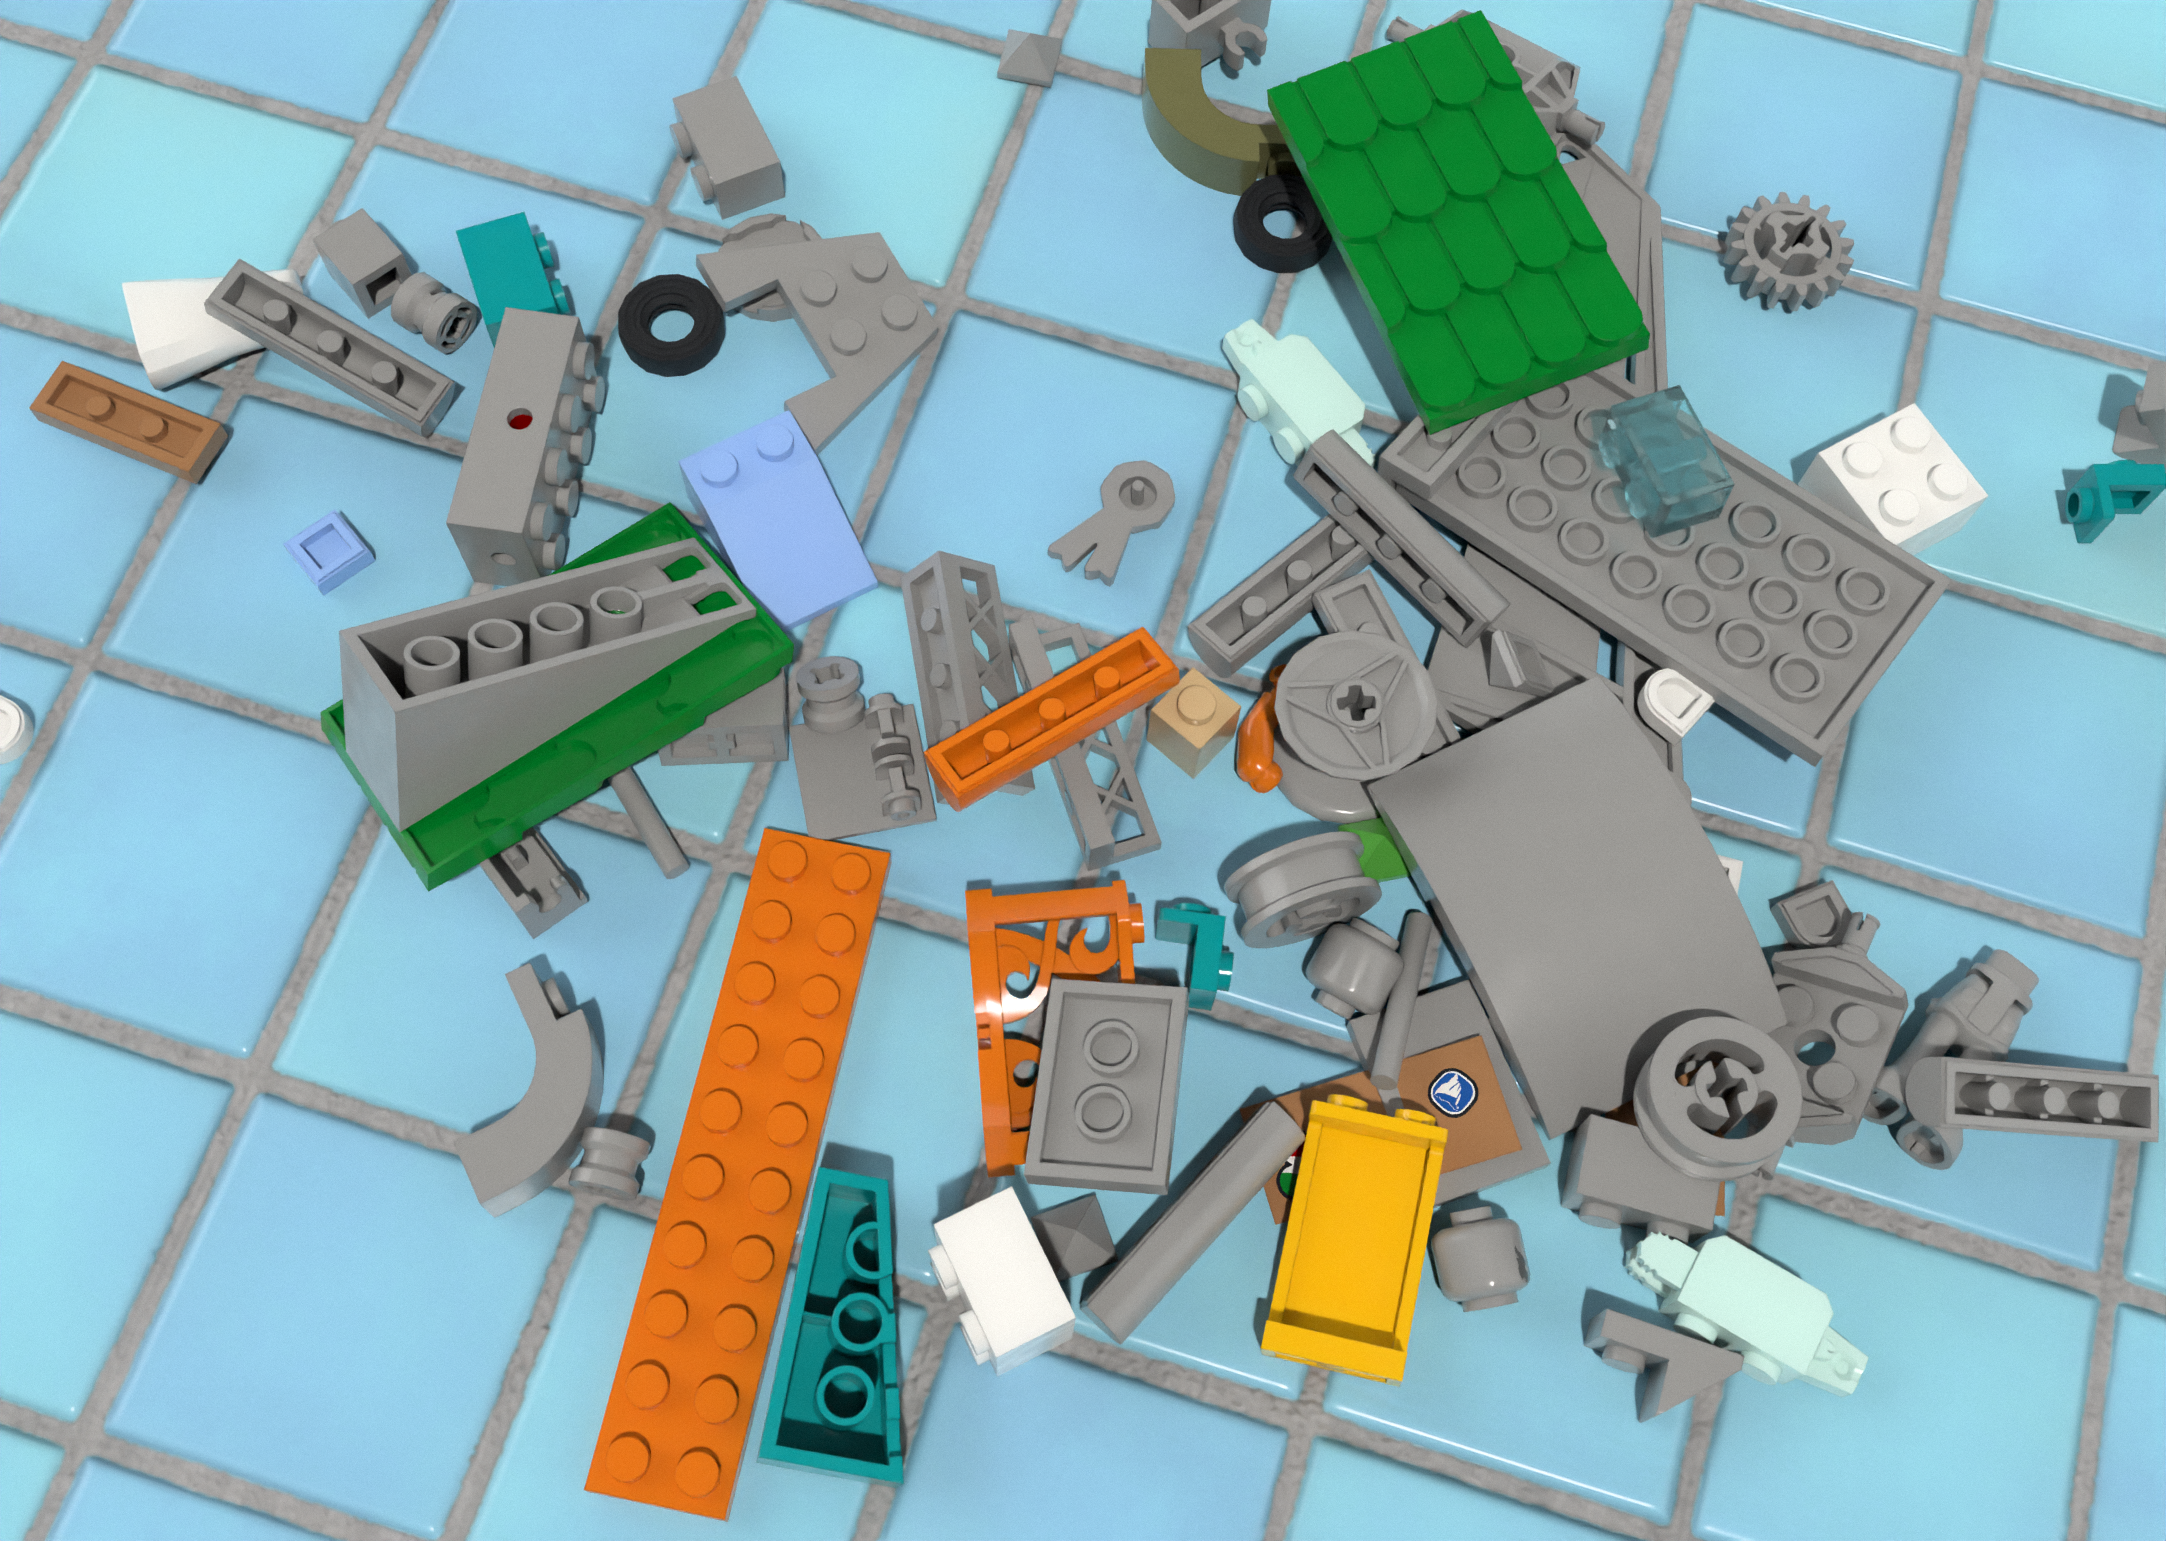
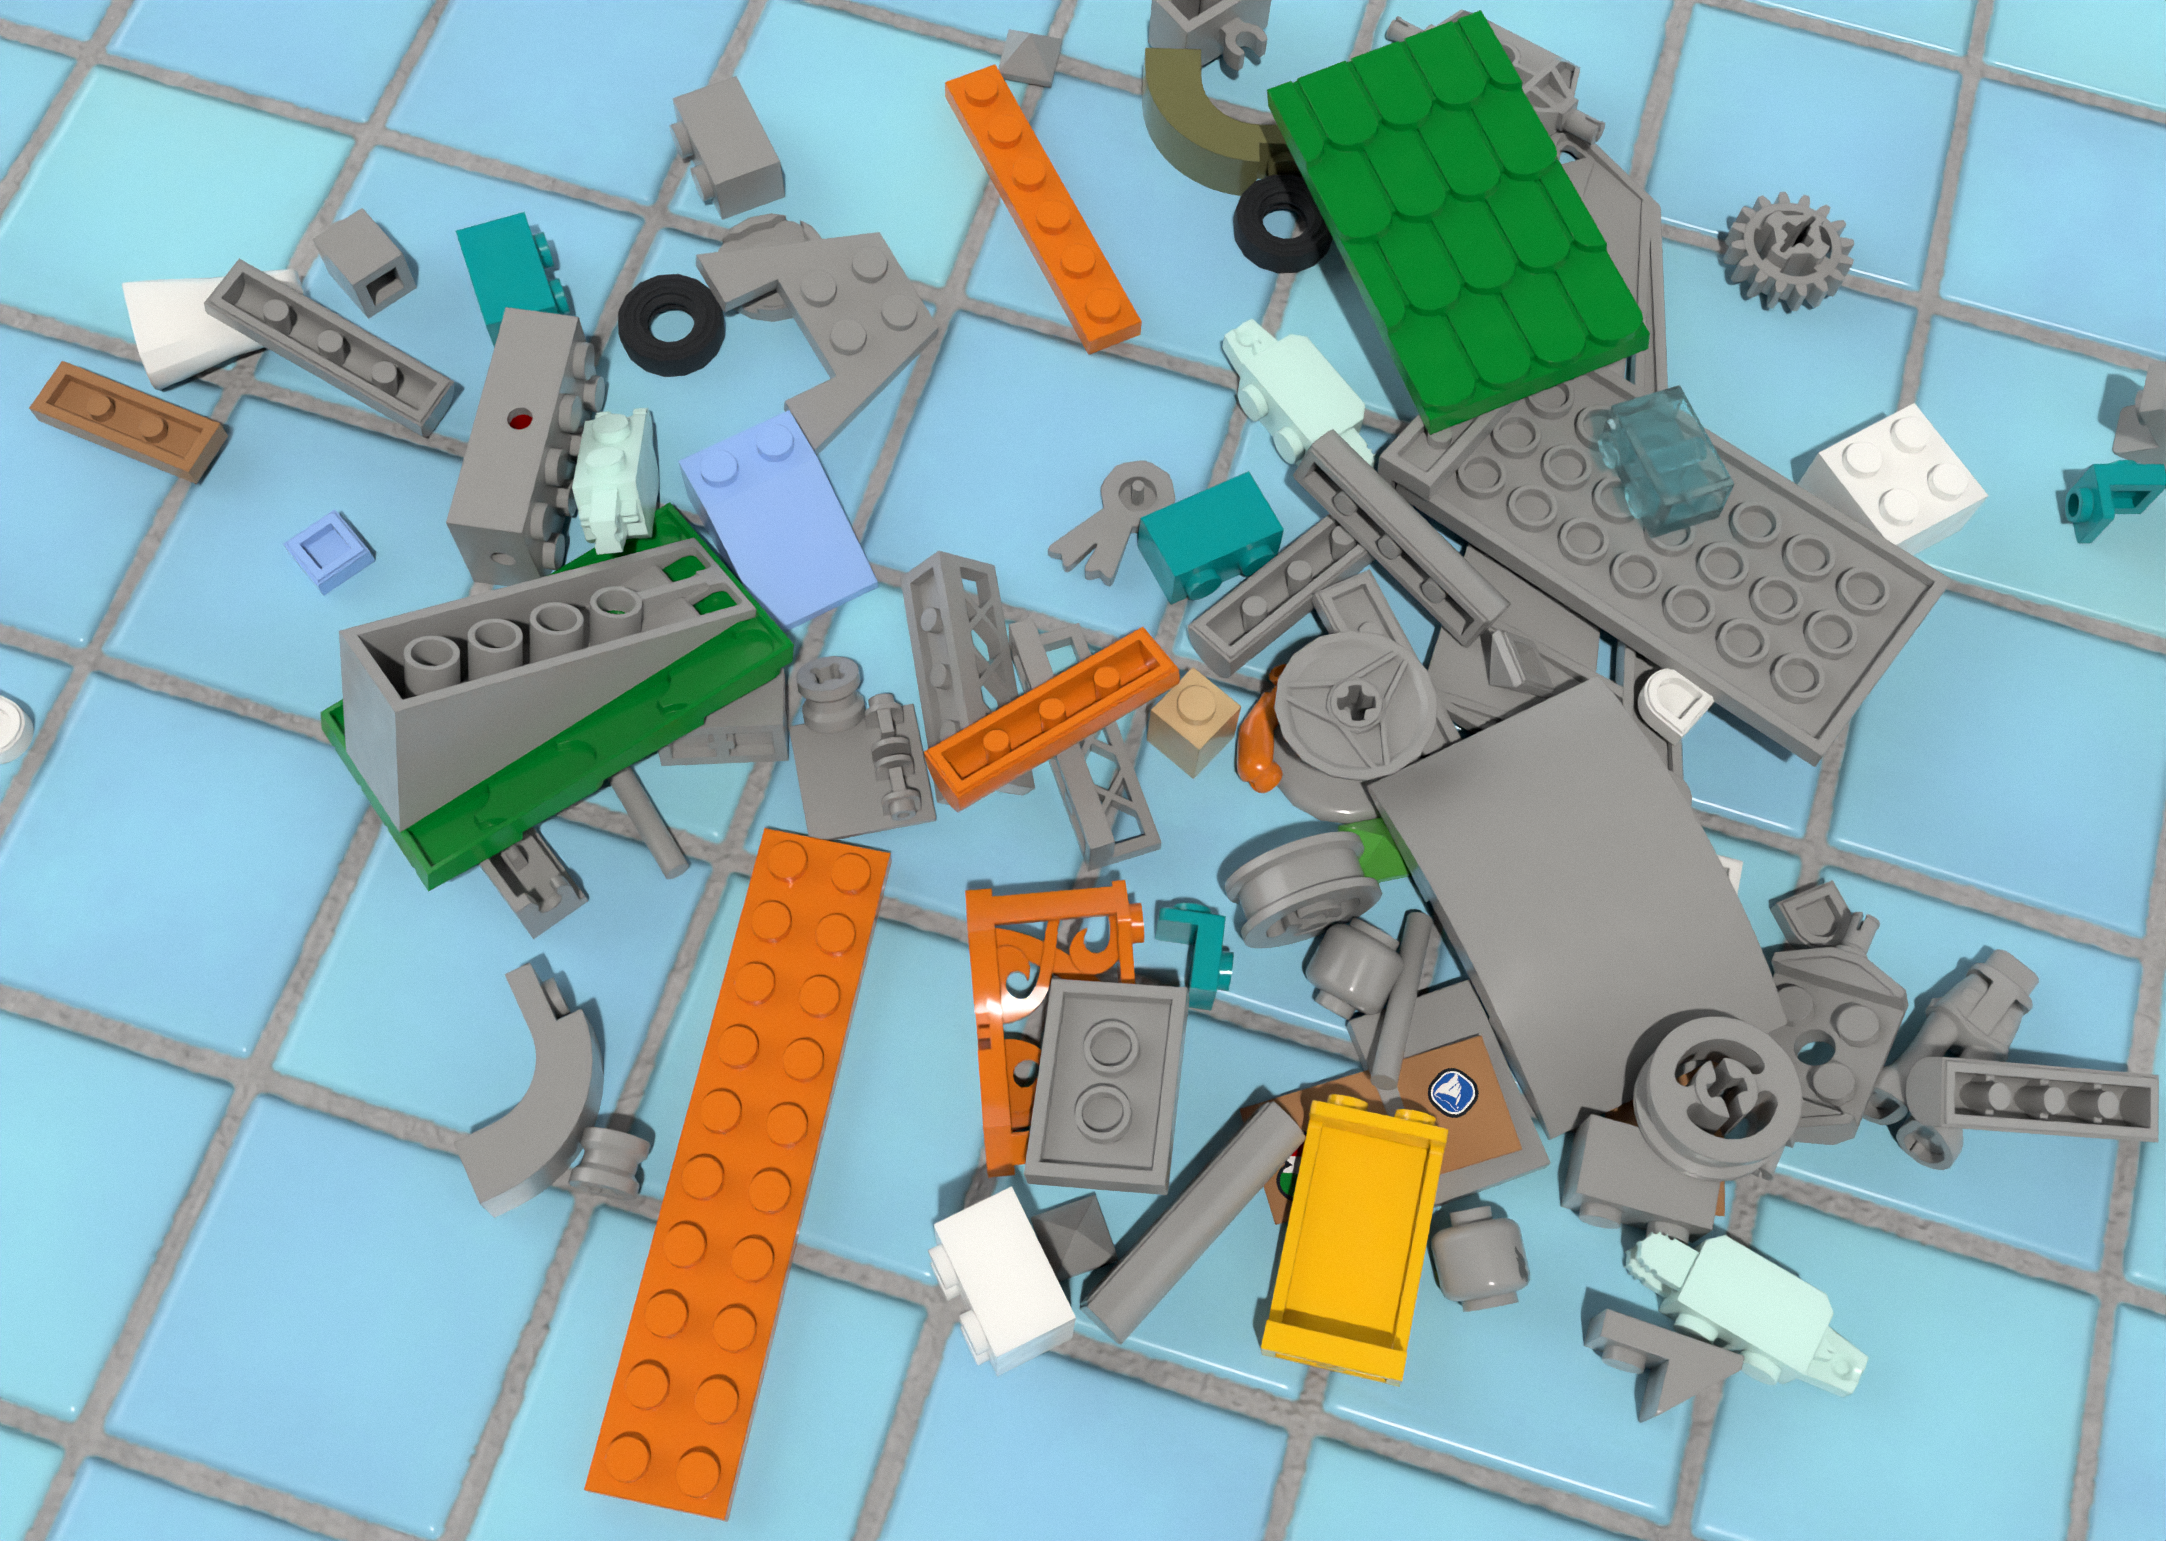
light grey wheel [391,272,477,354] -> none
teal wedge [756,1167,904,1488] -> none
none -> light aqua hinge [572,408,659,555]
none -> orange plate [945,64,1142,355]
none -> teal brick [1137,471,1284,605]

